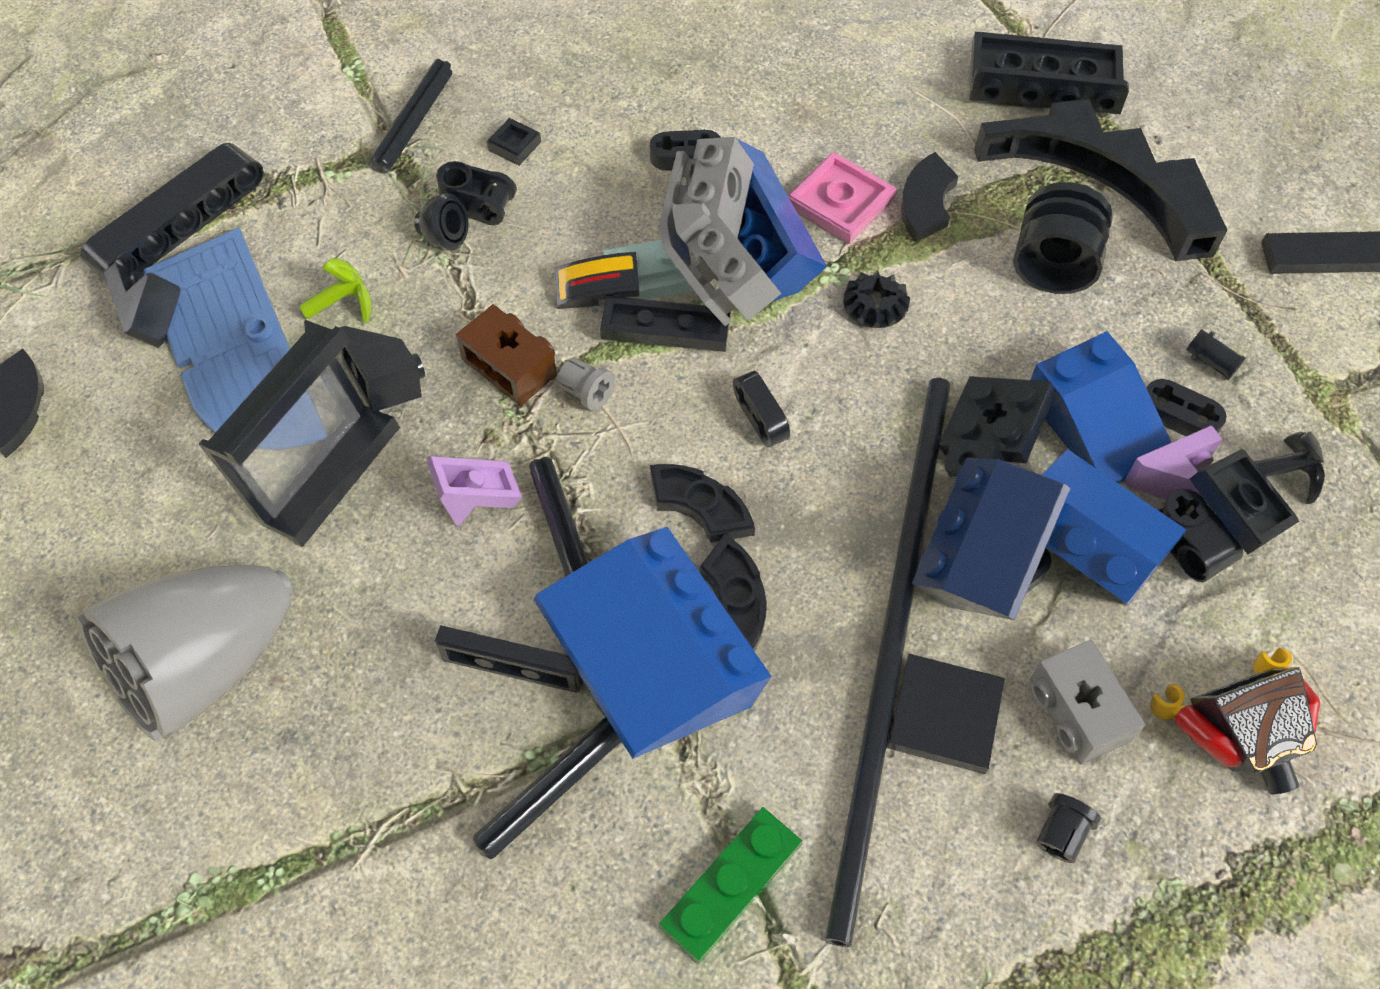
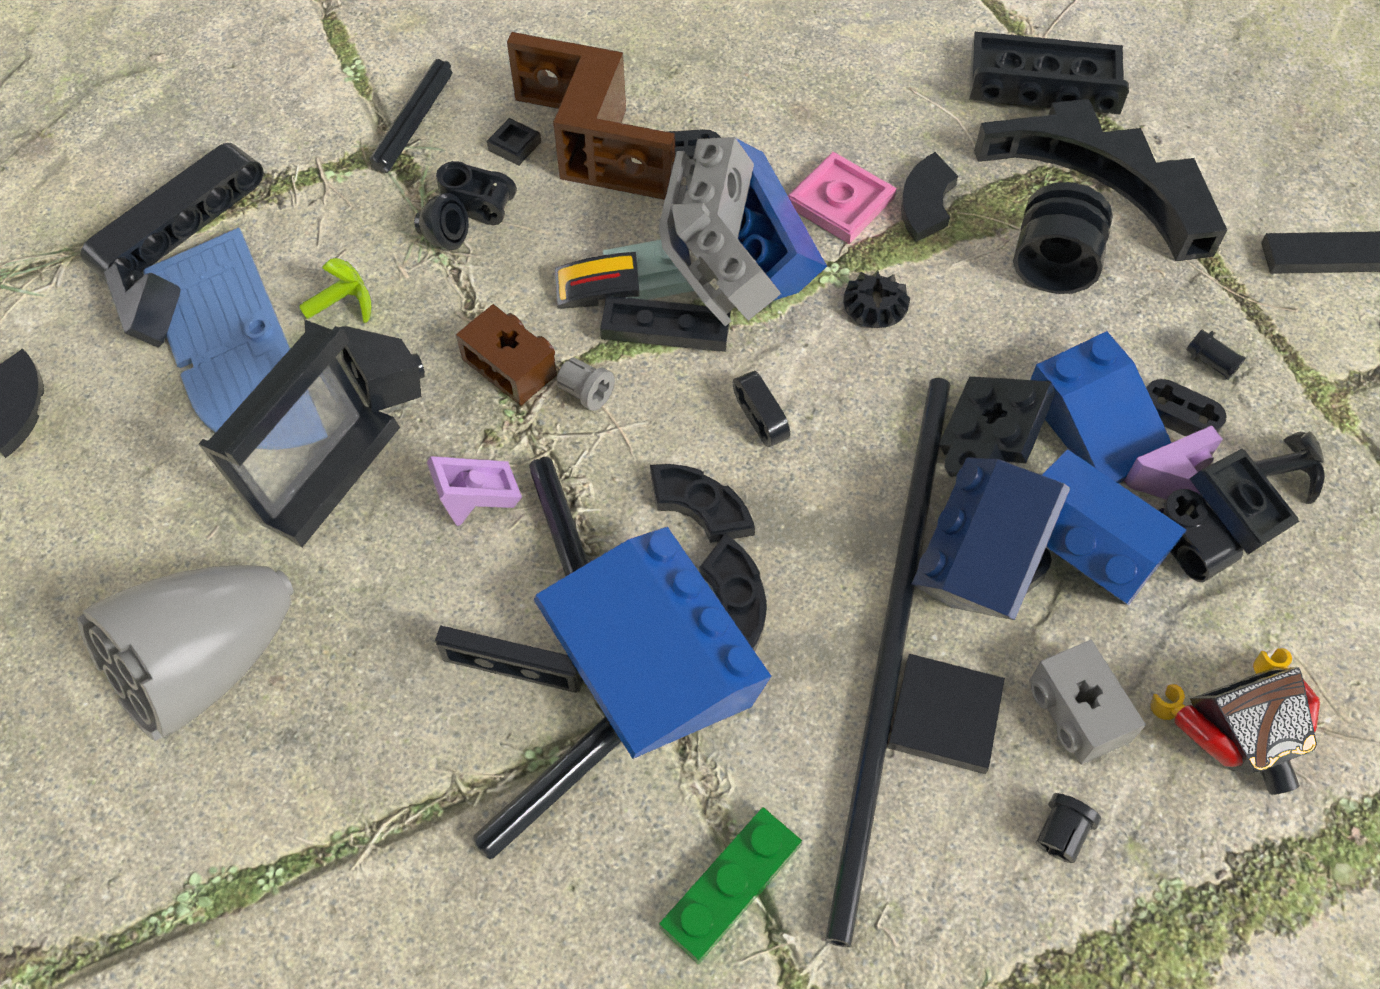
none -> reddish brown bracket [507,32,675,200]

